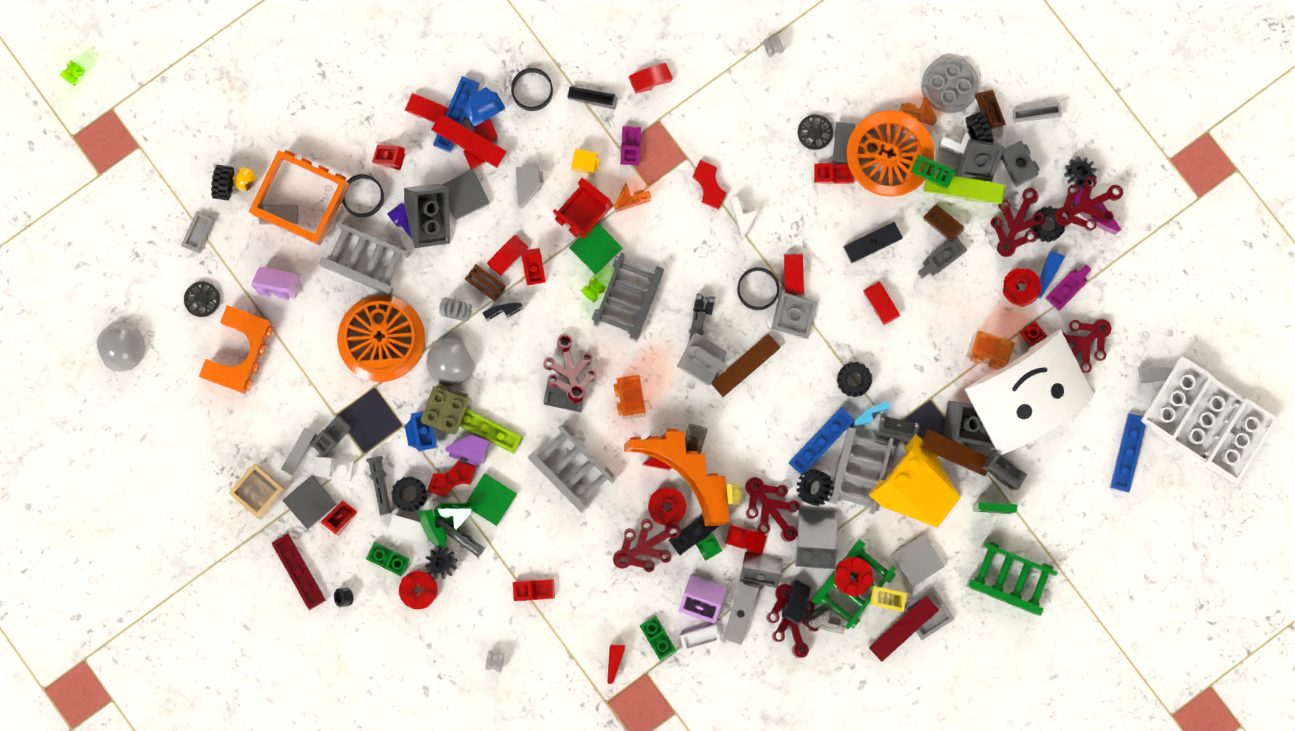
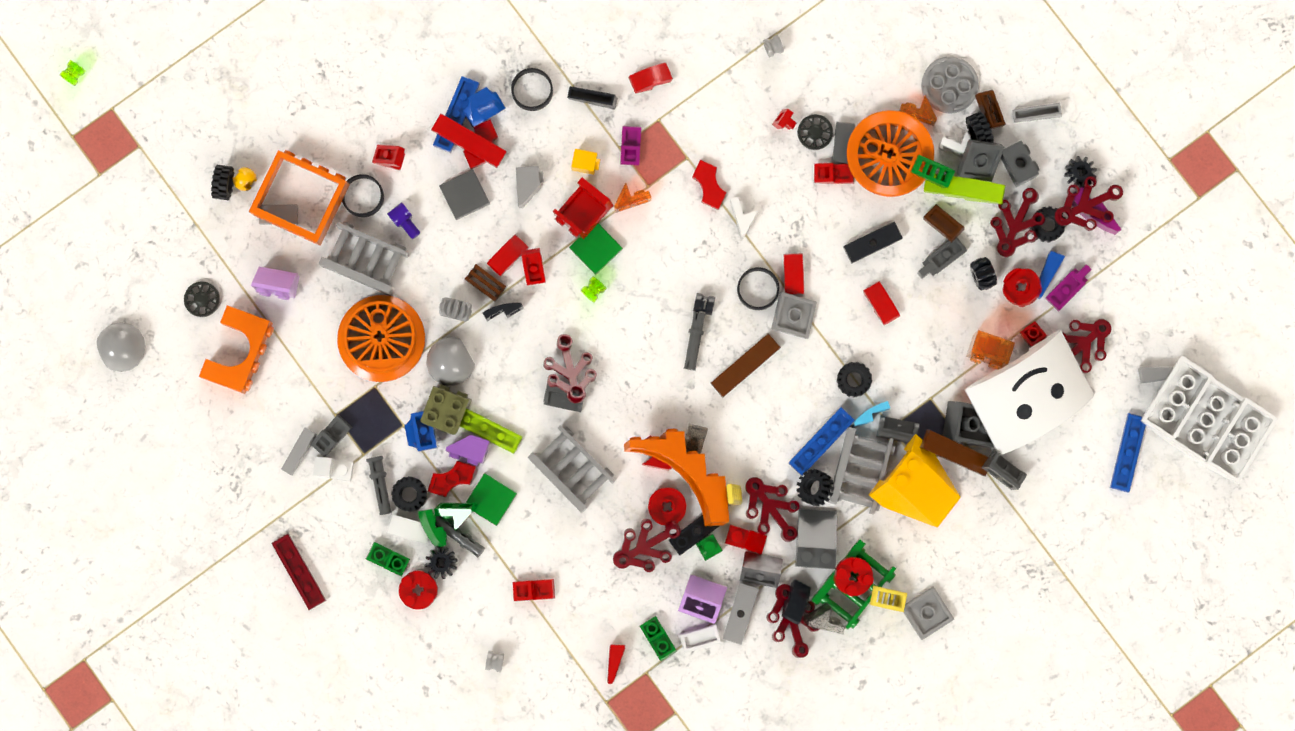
light grey tile [181,211,215,254] -> none
piece [229,464,287,519] -> none
dark grey tile [282,475,337,530] -> none
red slope [321,500,357,536] -> none
black tile [334,588,354,607] -> none
red slope [404,93,448,123] -> none
dark grey slope [404,184,450,248] -> none
dark grey fence [592,253,664,342] -> none
clear orange brick [613,375,646,420] -> none
light grey bracket [676,333,728,386] -> none
dark red tile [869,595,939,662] -> none
light grey tile [891,534,945,587] -> none
green fence [966,541,1058,616] -> none
green tile [973,502,1018,514] -> none
none -> red tile [772,109,797,130]
none -> black gear [970,257,997,291]

